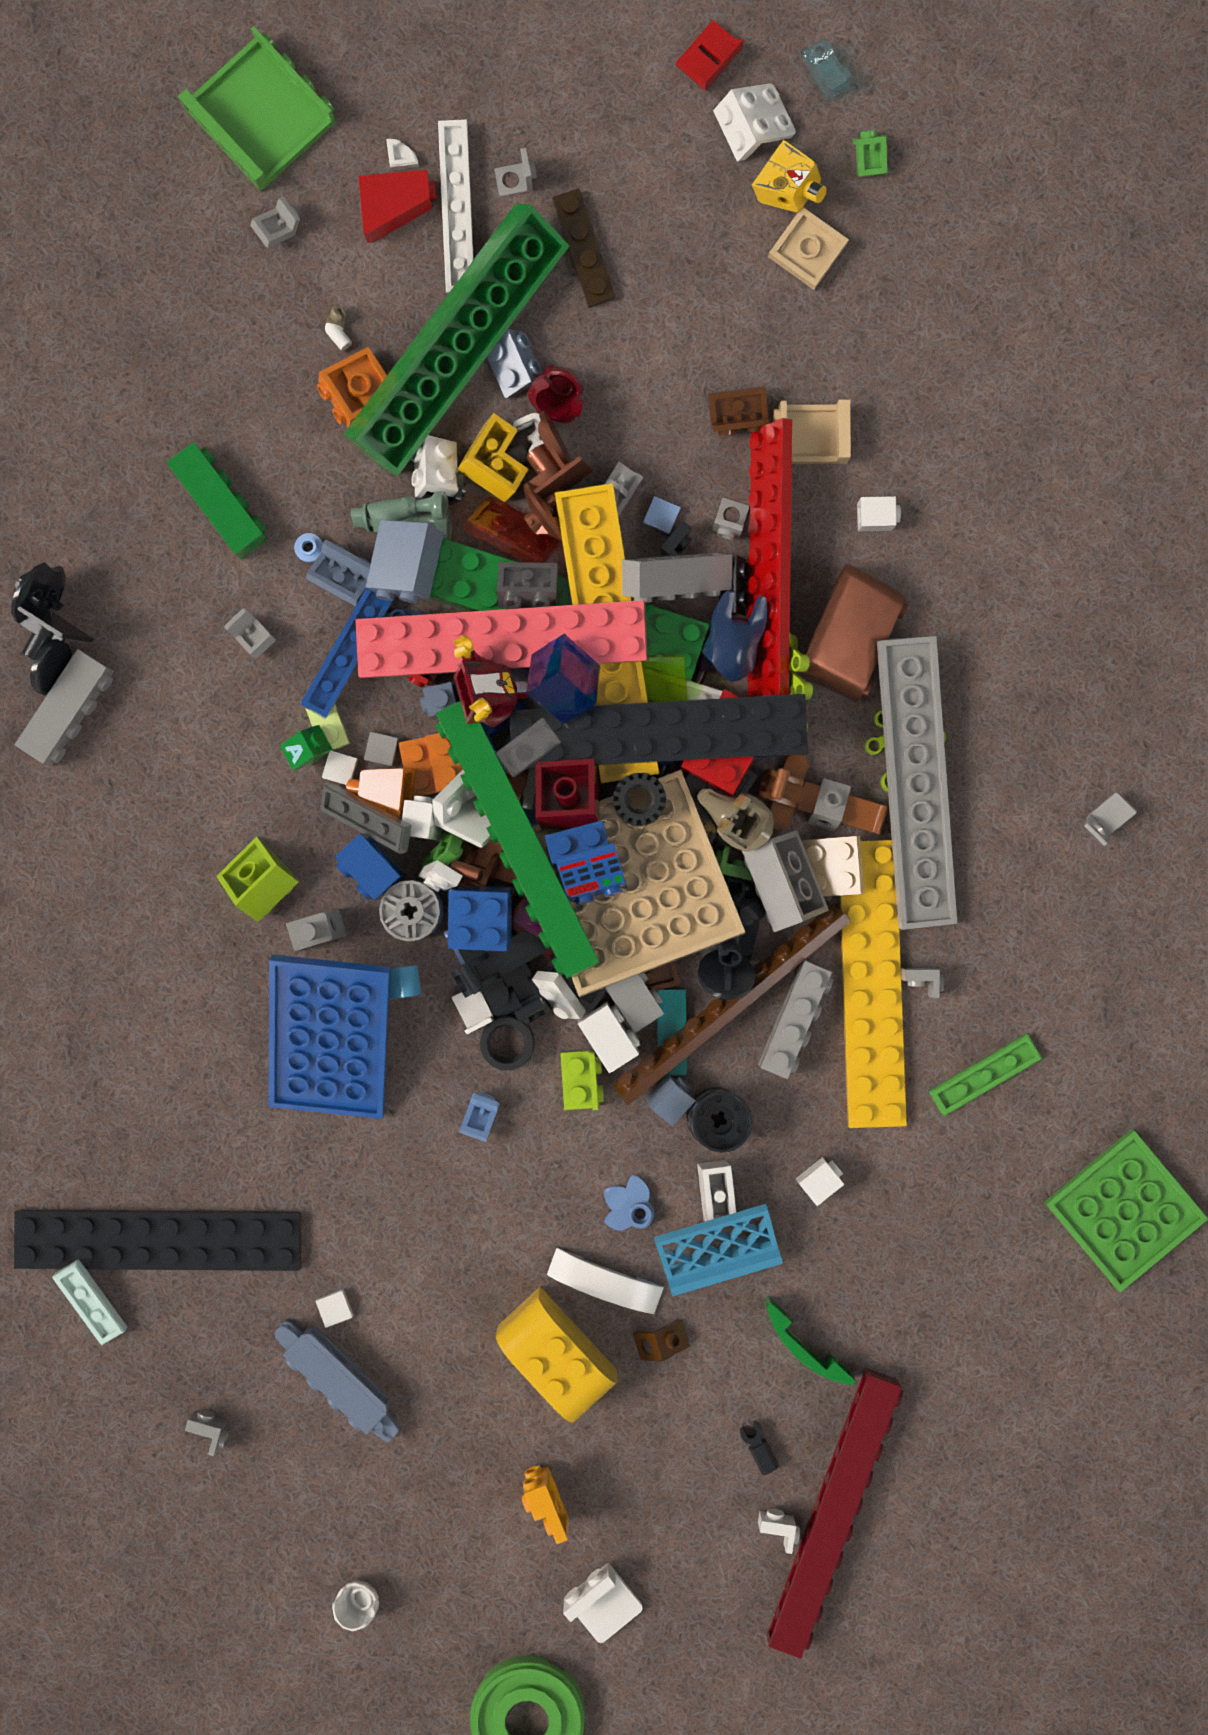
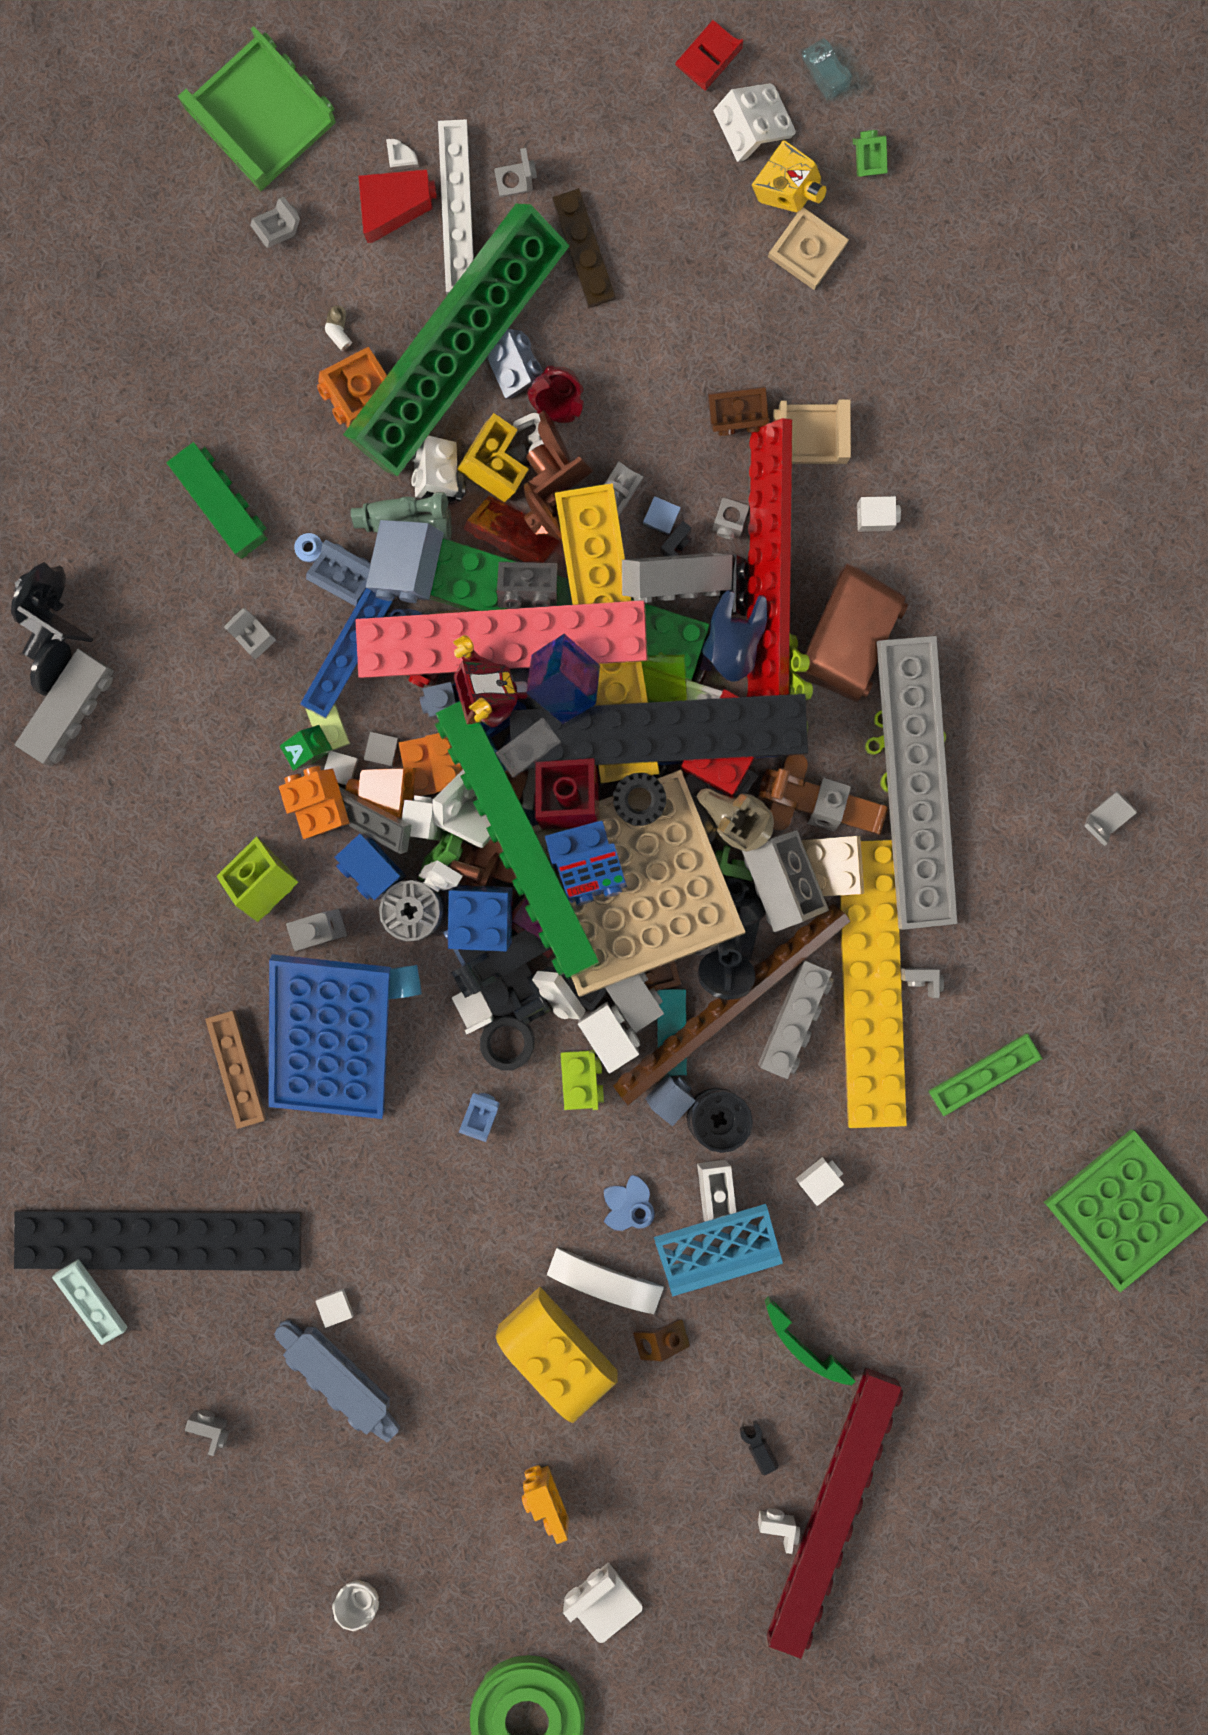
none -> medium nougat plate [205,1010,267,1129]
none -> orange plate [279,766,350,839]

